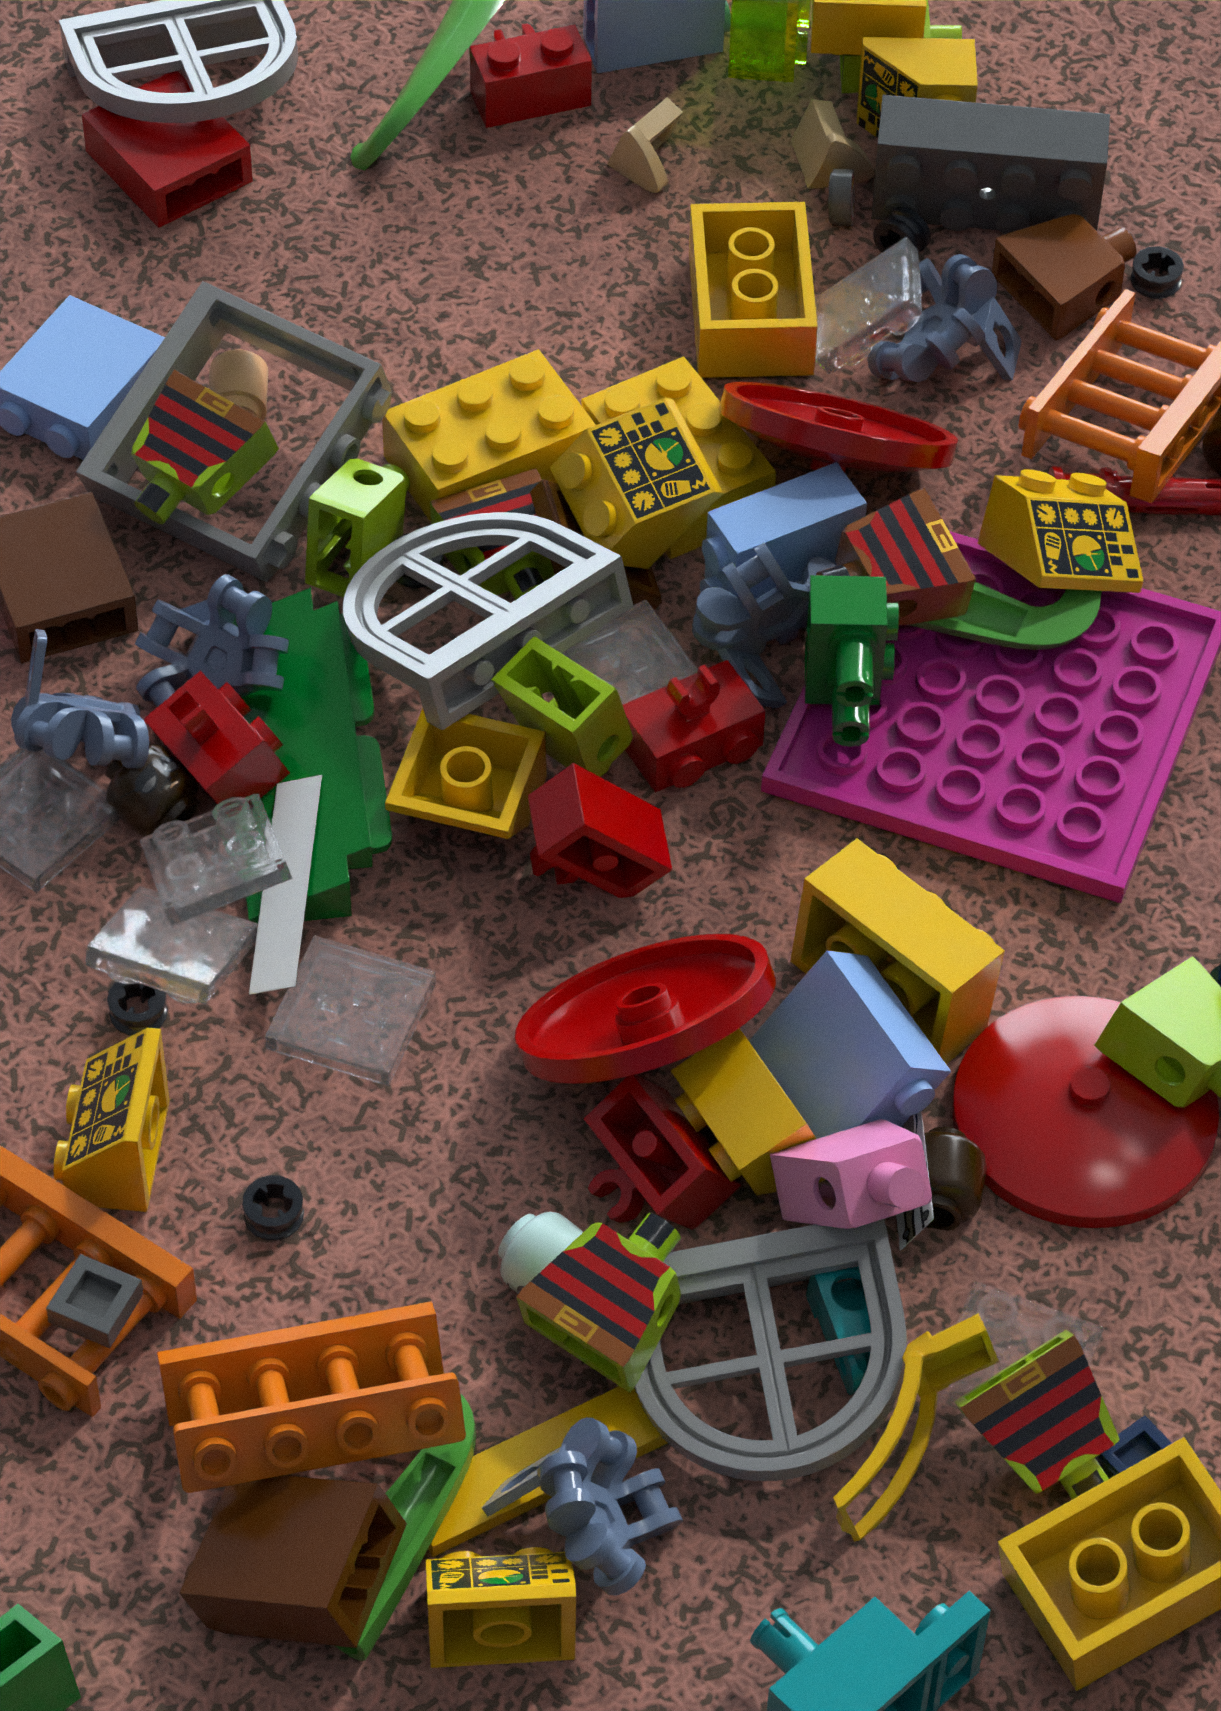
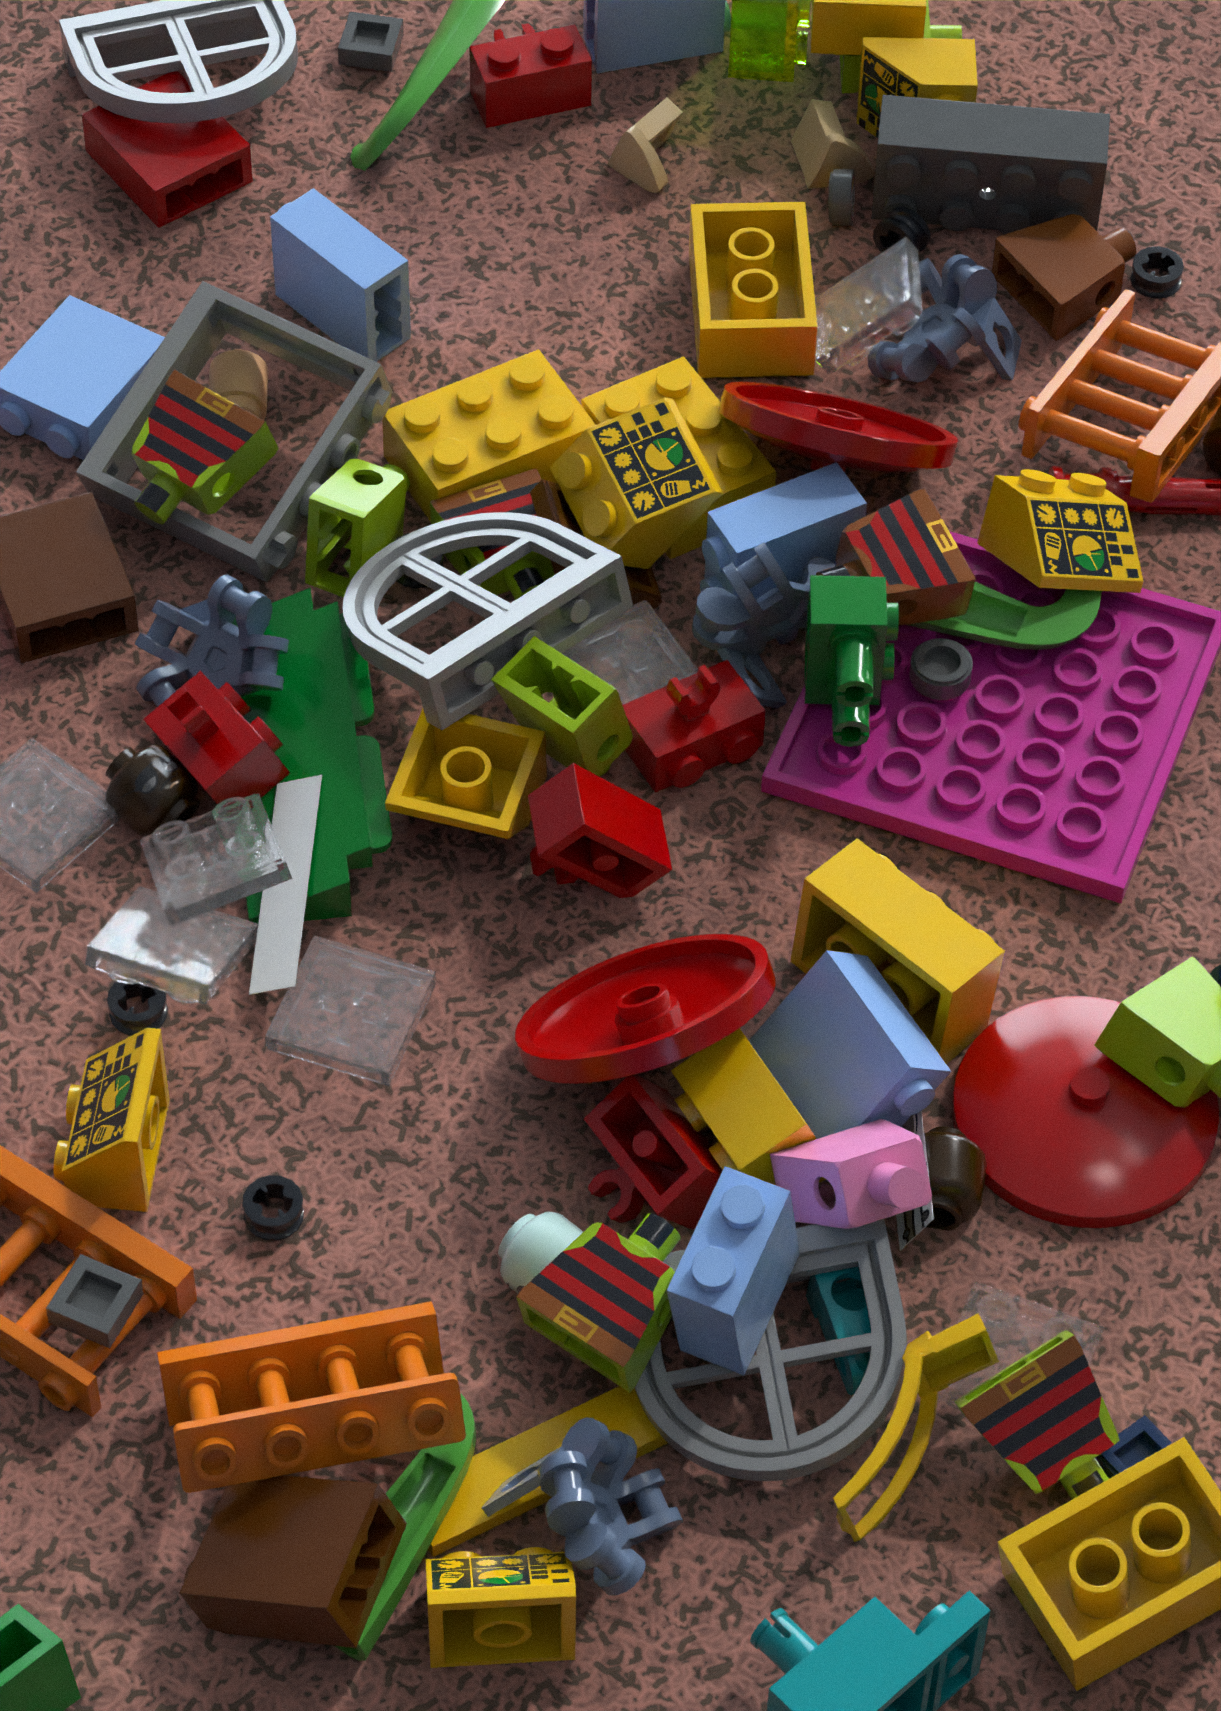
sand blue piece [11,629,149,768] -> none
none -> light blue brick [270,188,411,362]
none -> dark grey plate [338,12,404,72]
none -> light blue brick [667,1166,800,1375]
none -> dark grey tile [909,638,973,700]

